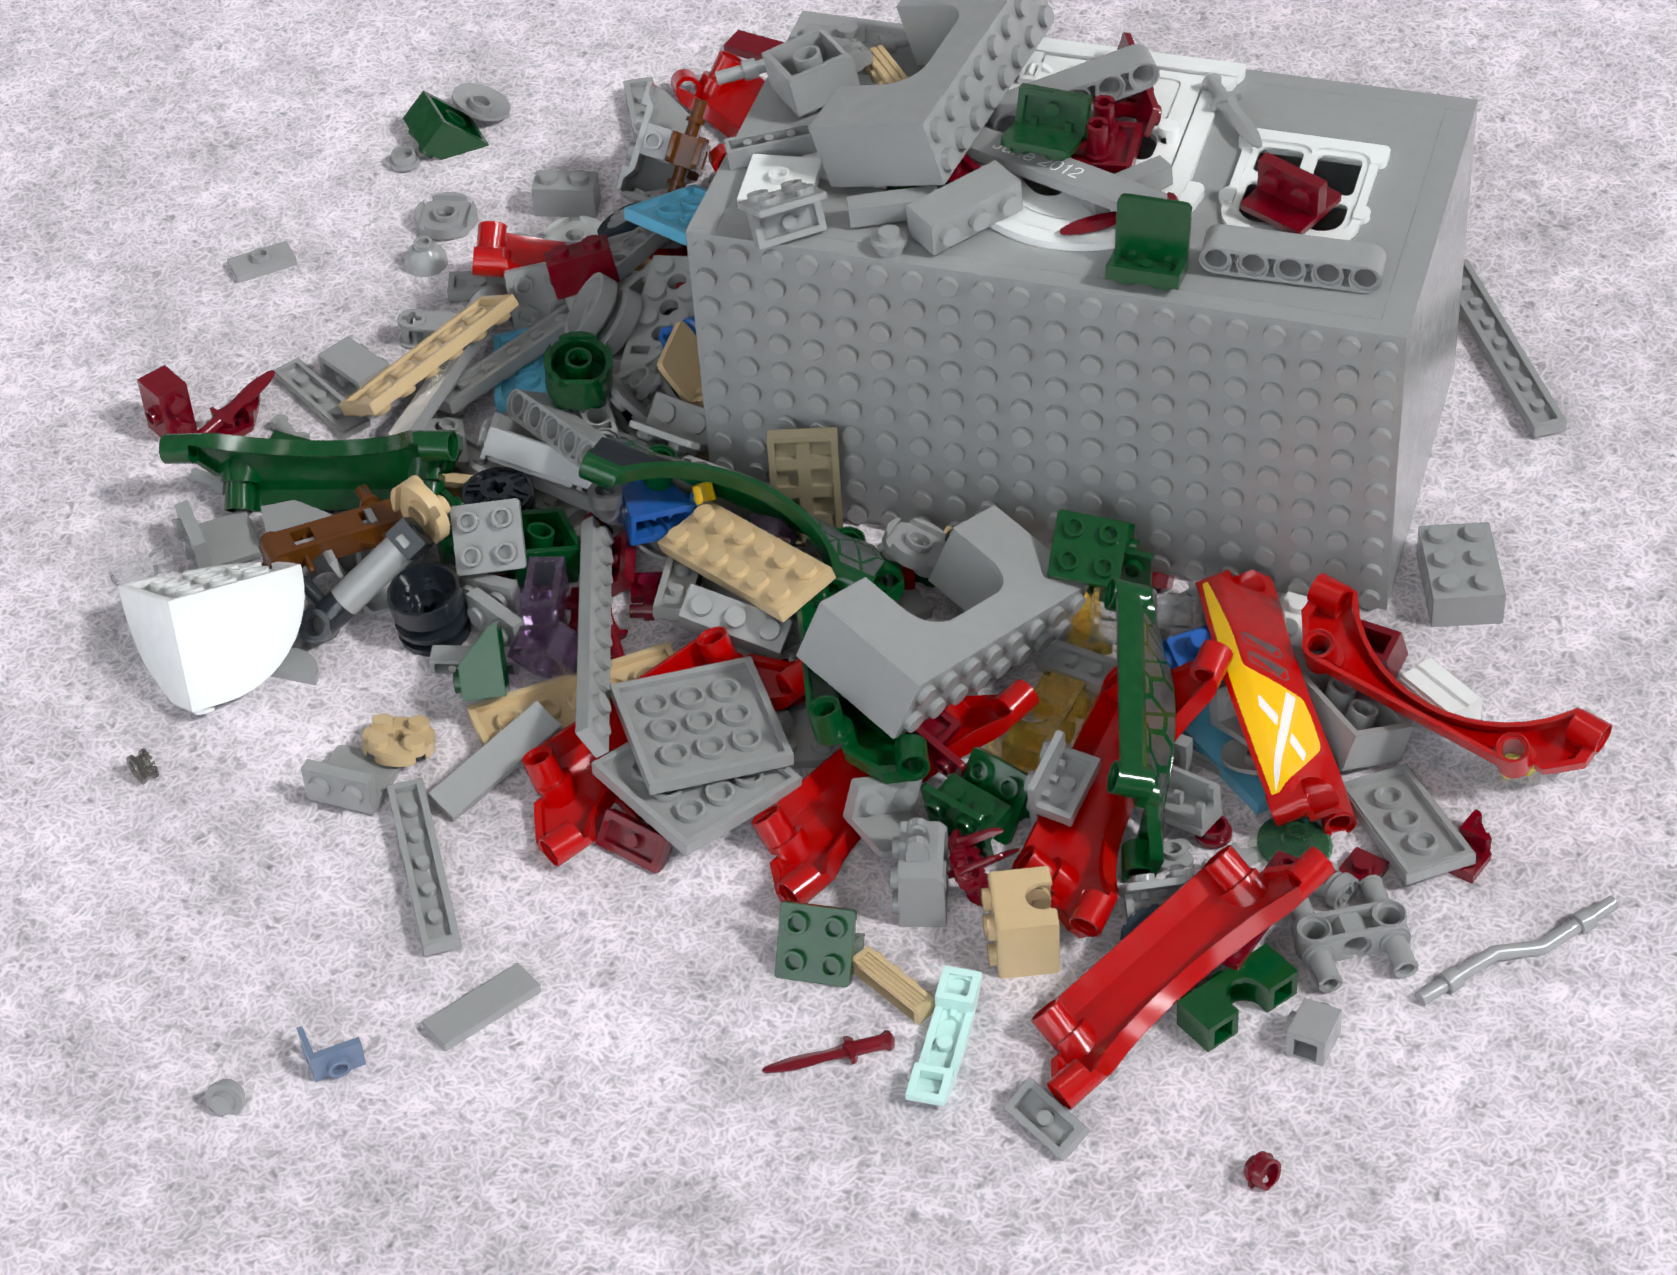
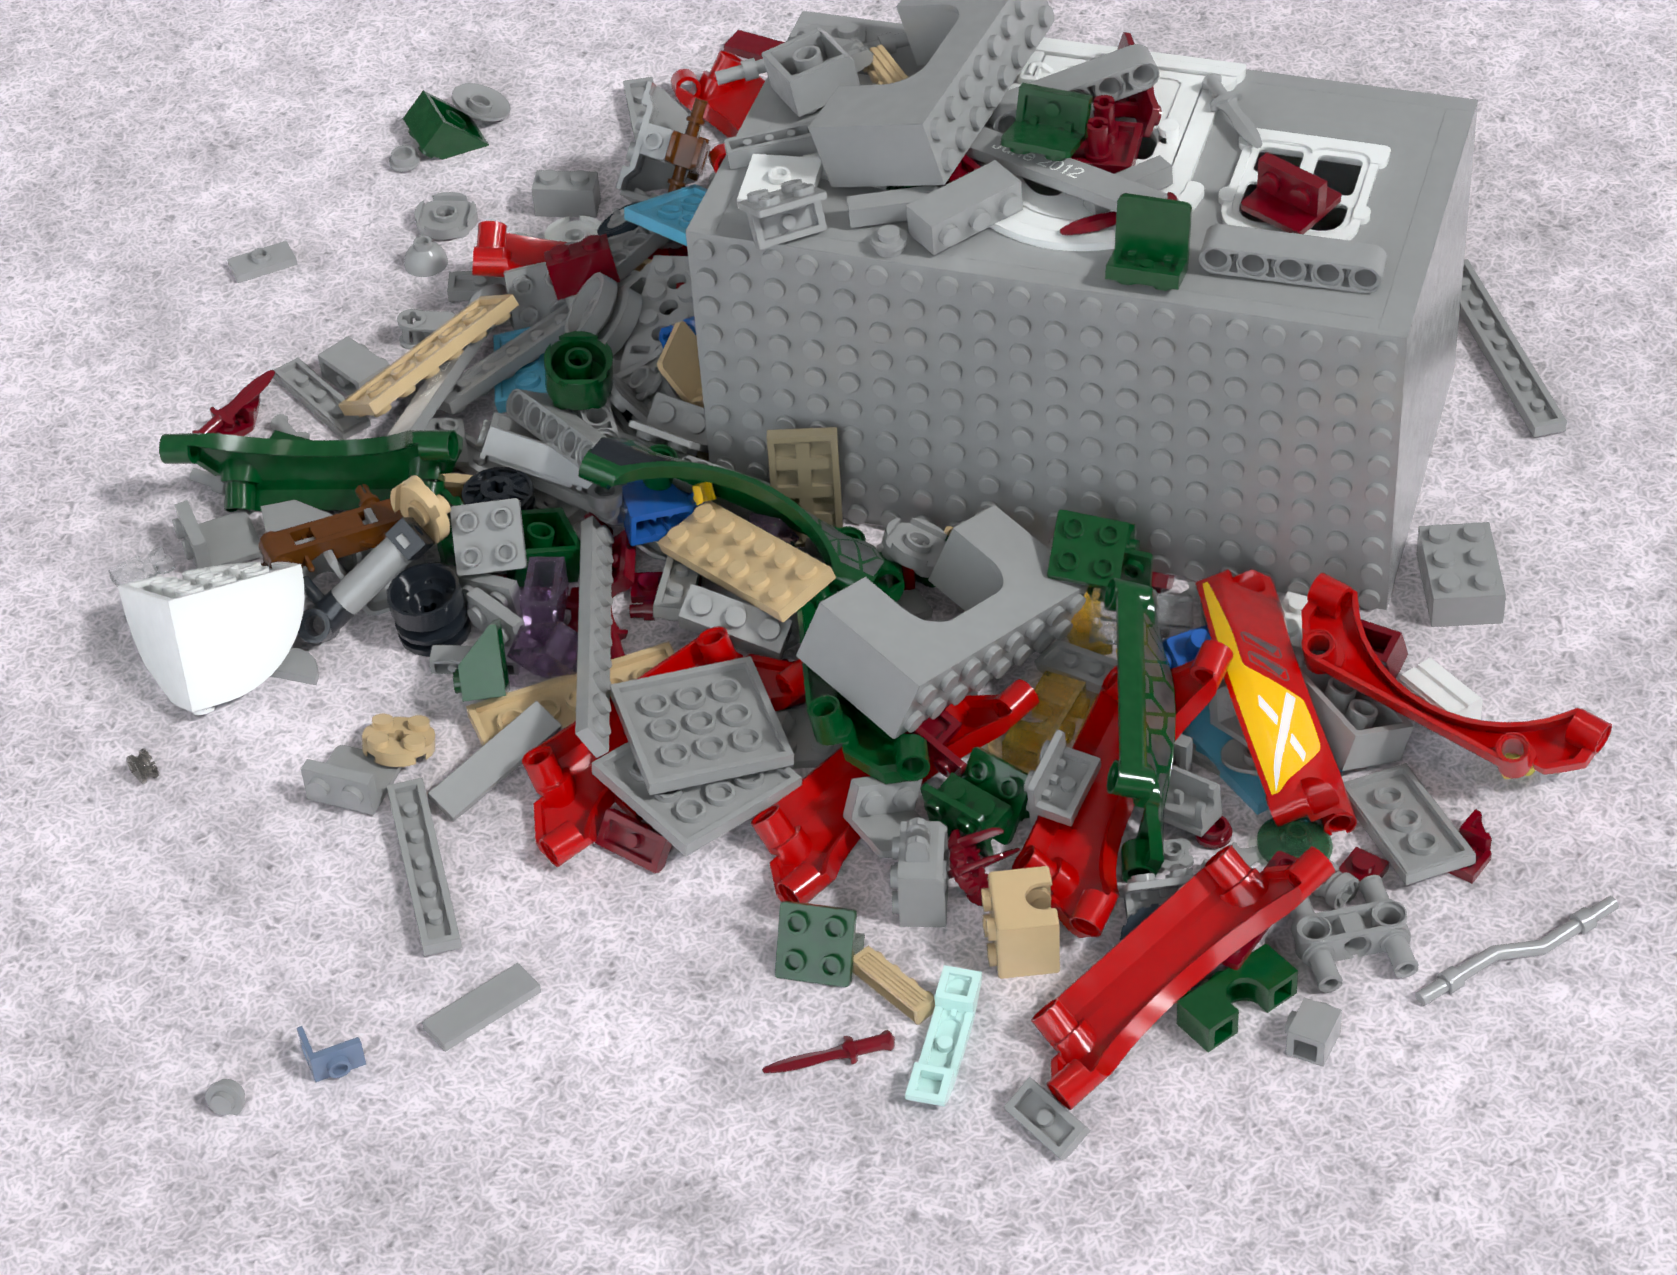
dark red brick [137,365,197,437] -> none
dark red plate [1244,1151,1281,1191] -> none

